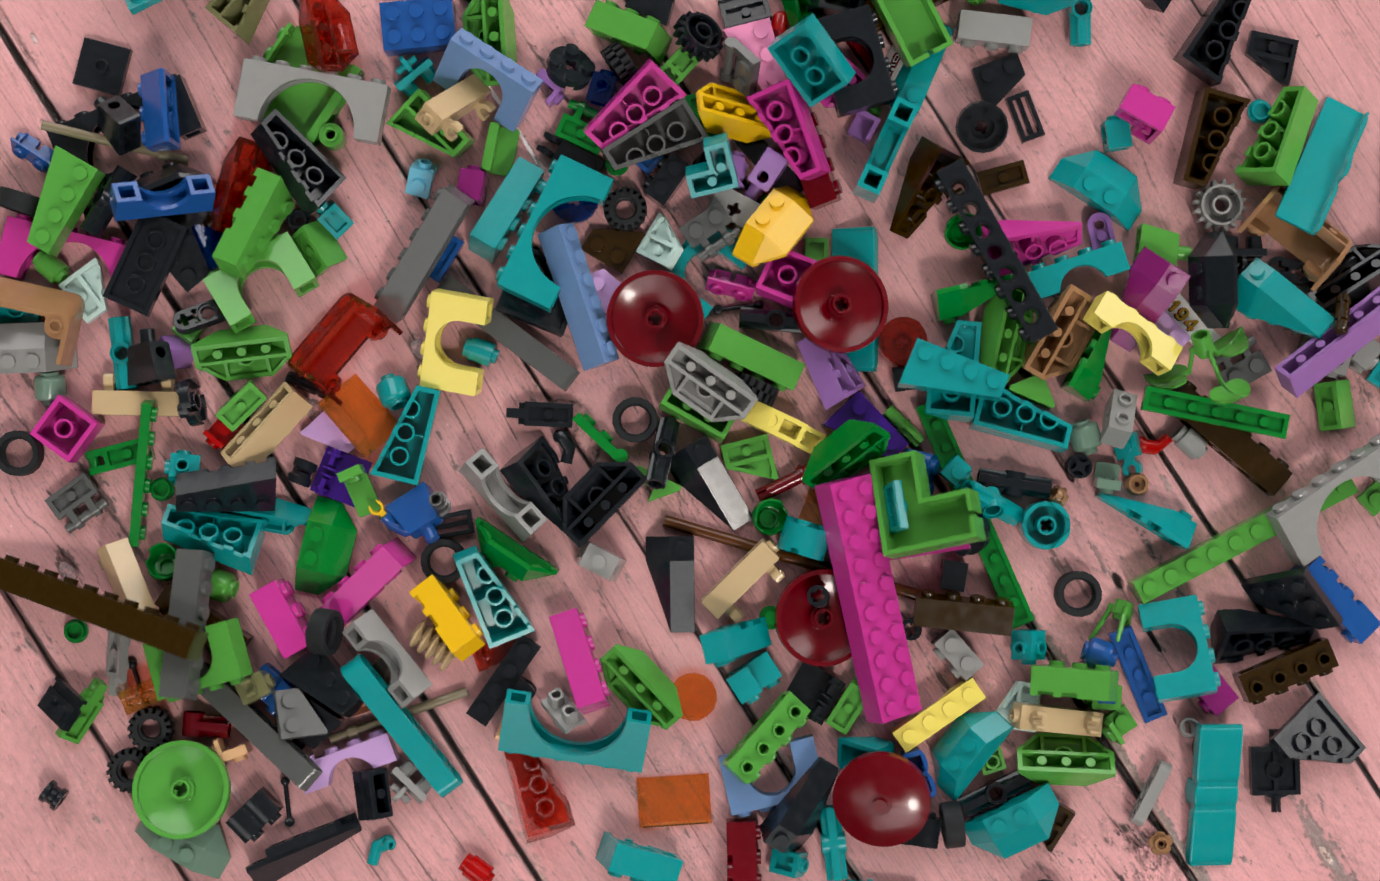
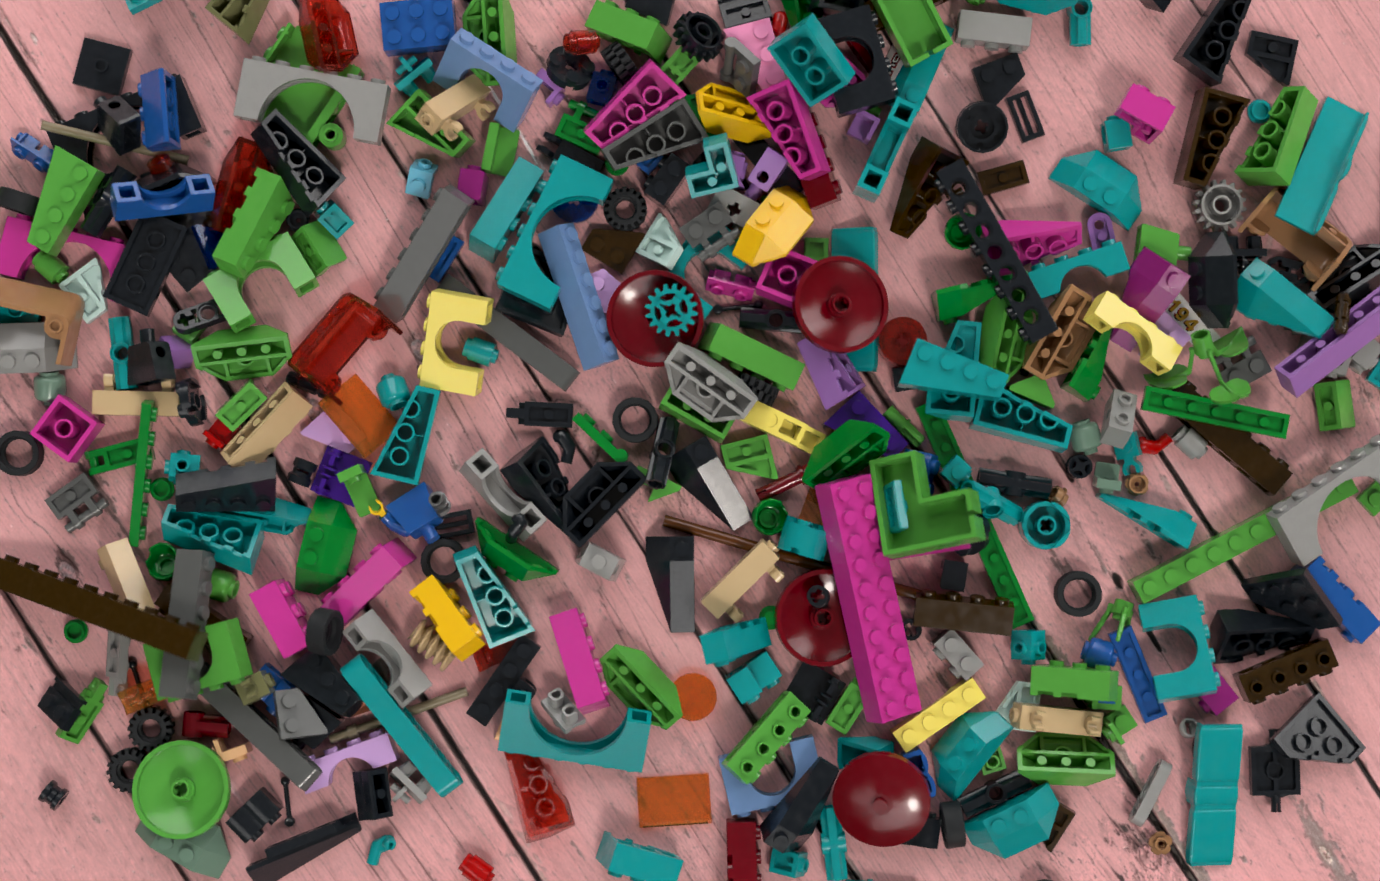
none -> clear red tile [147,153,173,175]
none -> black arm [505,513,527,544]
none -> clear red brick [563,29,600,55]
none -> teal gear [645,283,698,337]

